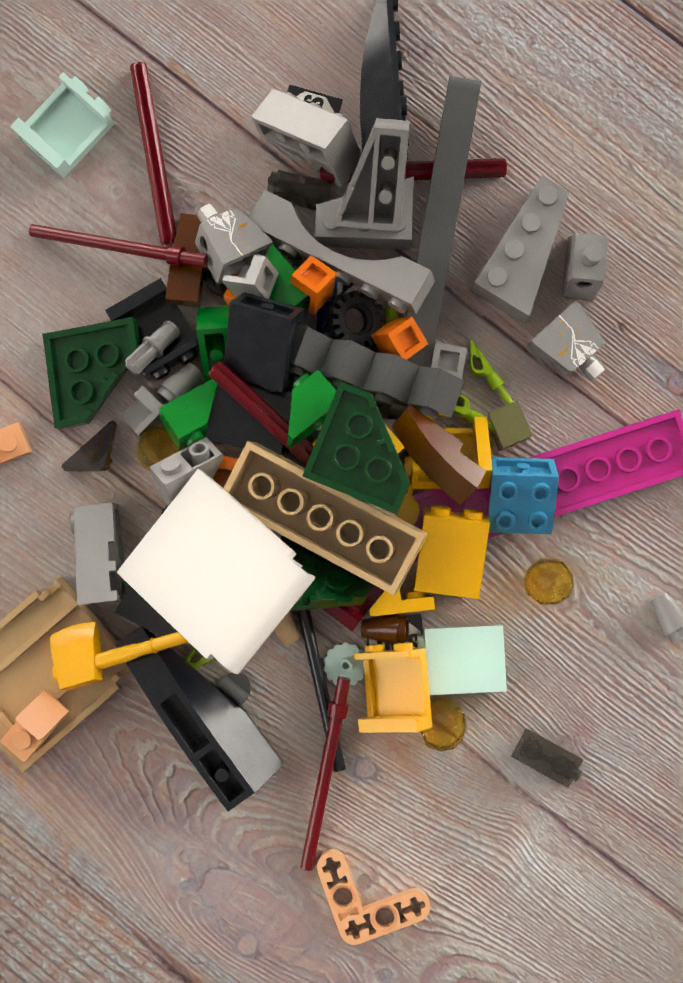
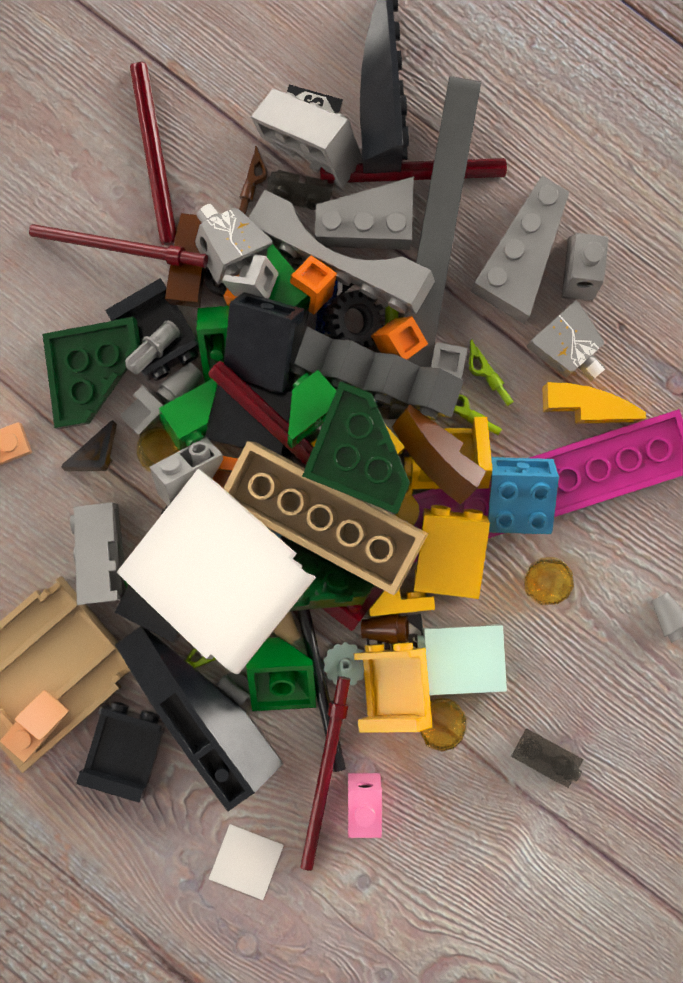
light aqua panel [10,72,115,179] -> none
yellow piece [50,622,190,691] -> none
light nougat beam [317,849,431,945] -> none
light grey wedge [333,118,410,232] -> none
olive panel [488,400,533,451] -> none
none -> black panel [76,701,166,803]
none -> white sticker [209,824,284,900]
none -> reddish brown hand [239,146,268,215]
none -> green slope [246,637,317,711]
none -> bright pink torso [348,773,382,838]
none -> yellow slope [542,382,646,424]

